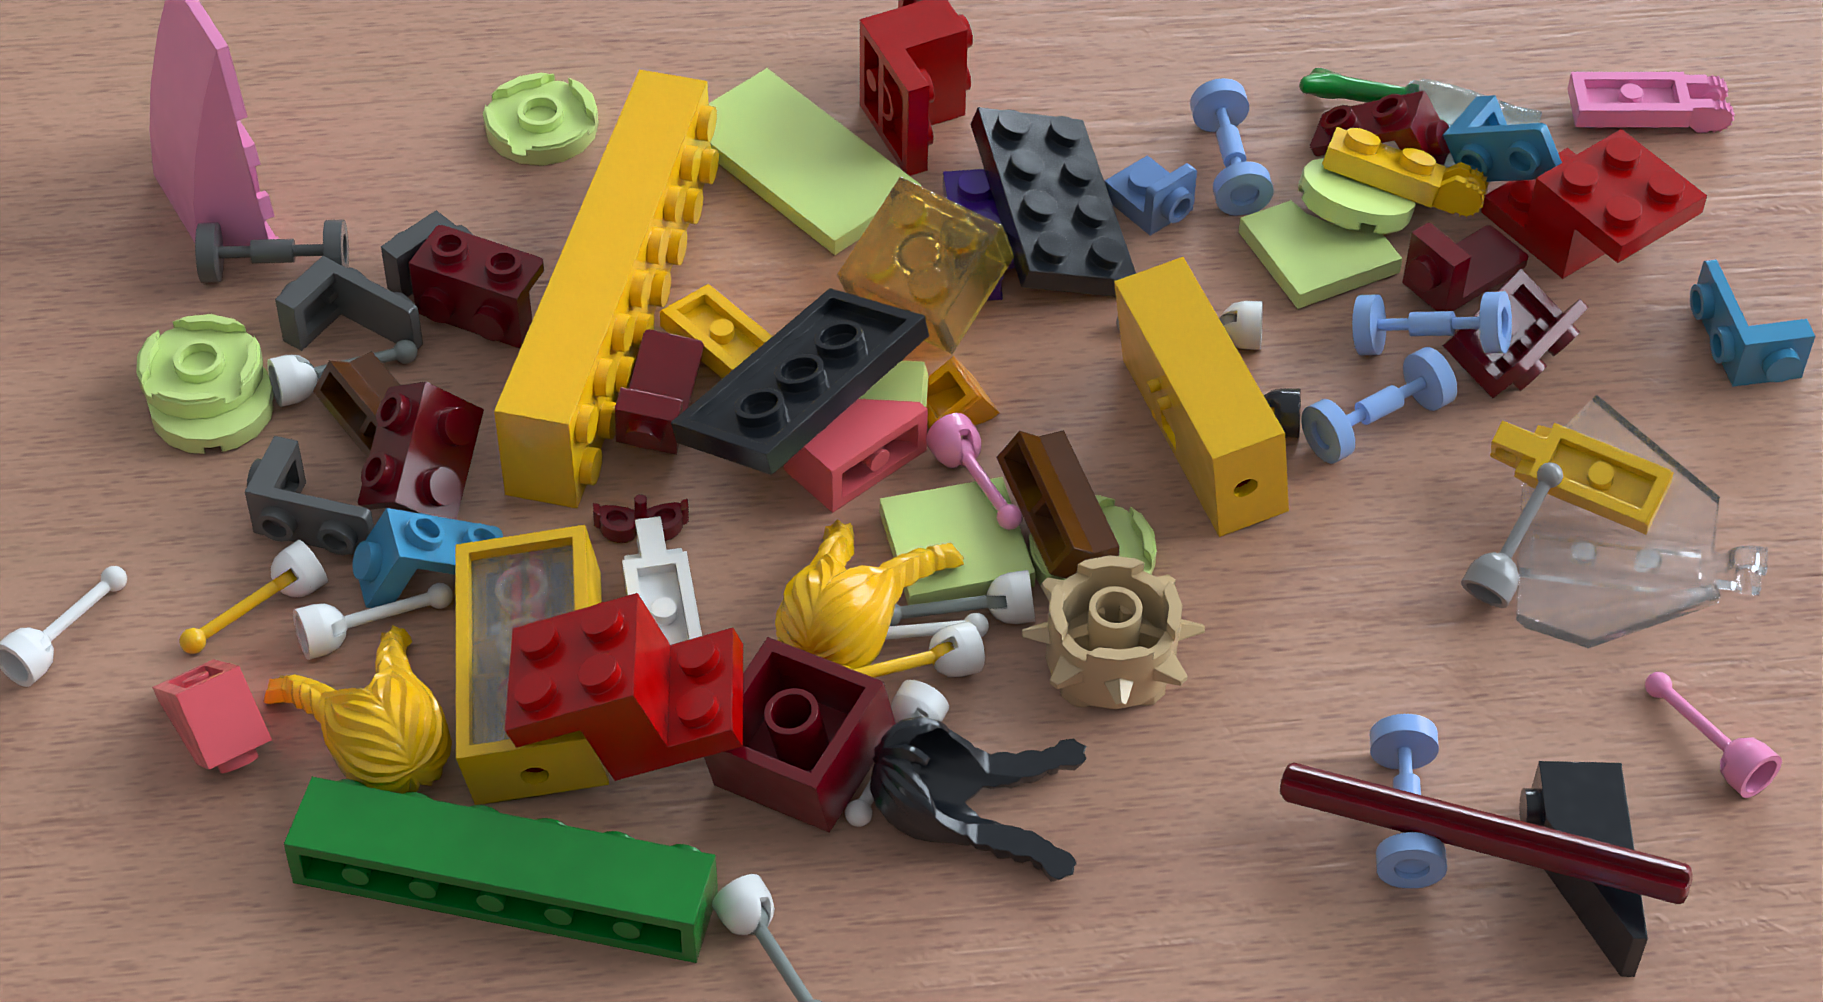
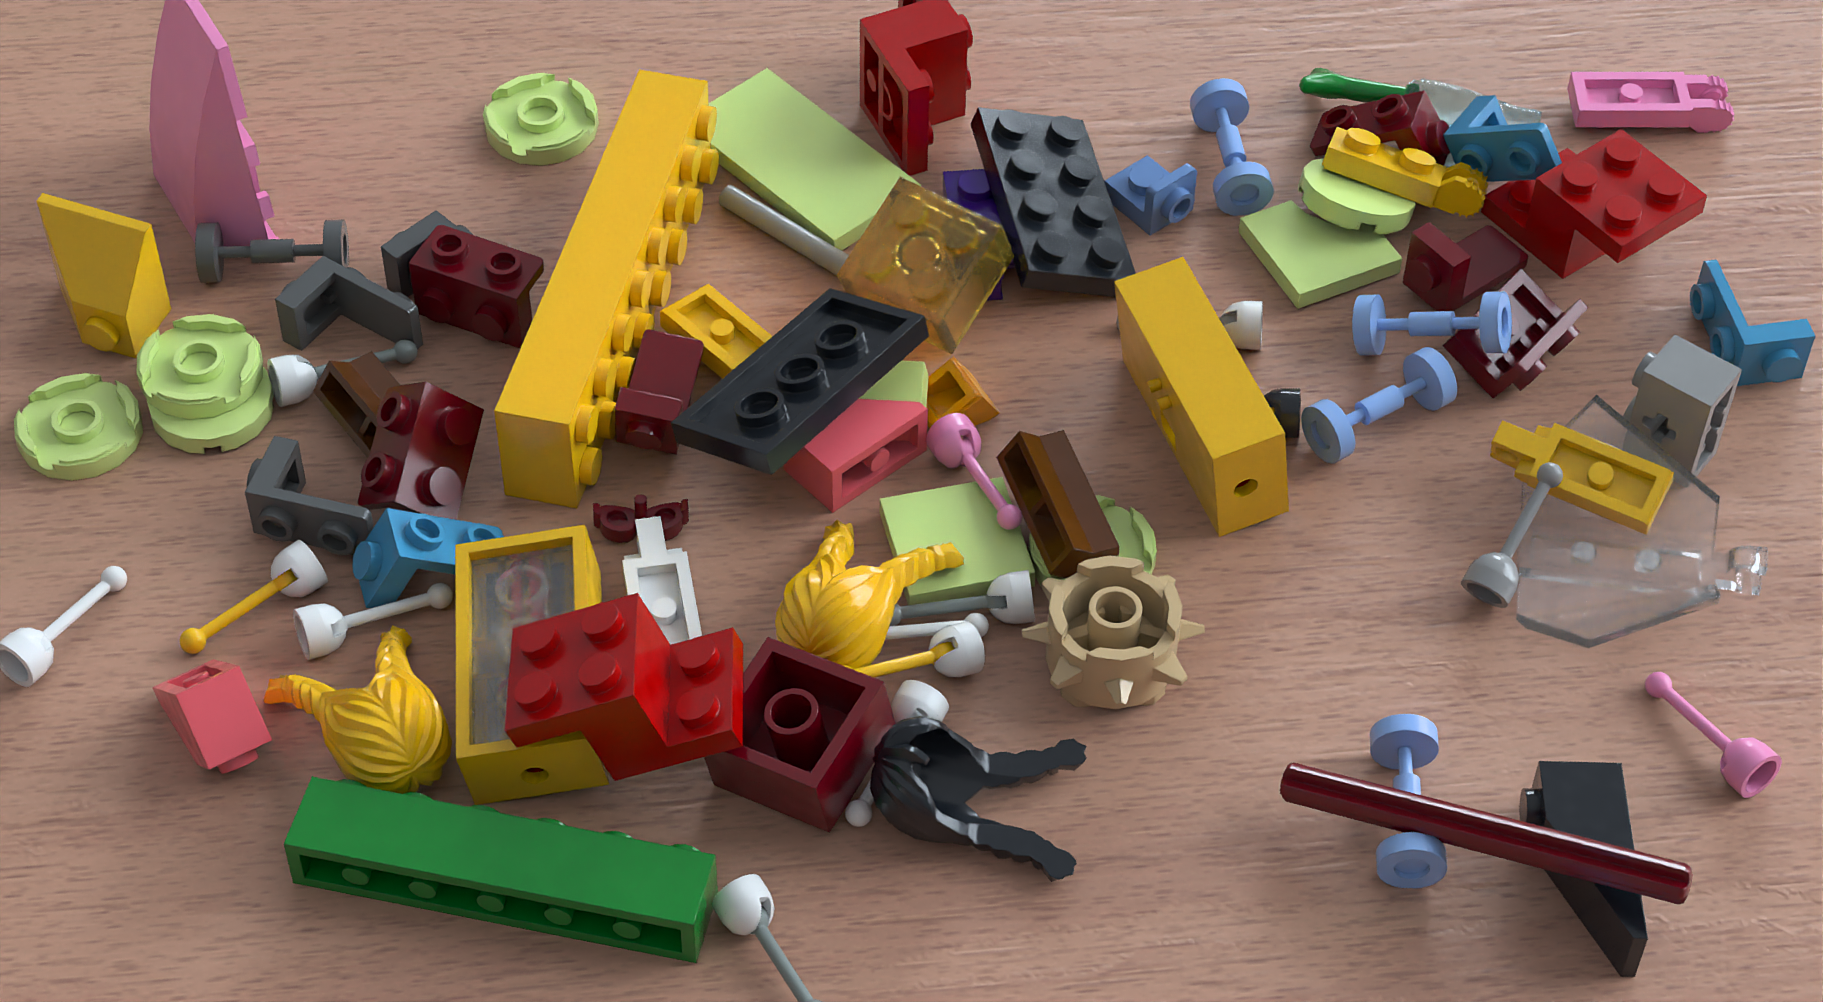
none -> yellowish green tile [14,373,143,481]
none -> yellow slope [36,193,171,358]
none -> light grey piece [719,185,868,286]
none -> light grey brick [1621,335,1742,490]

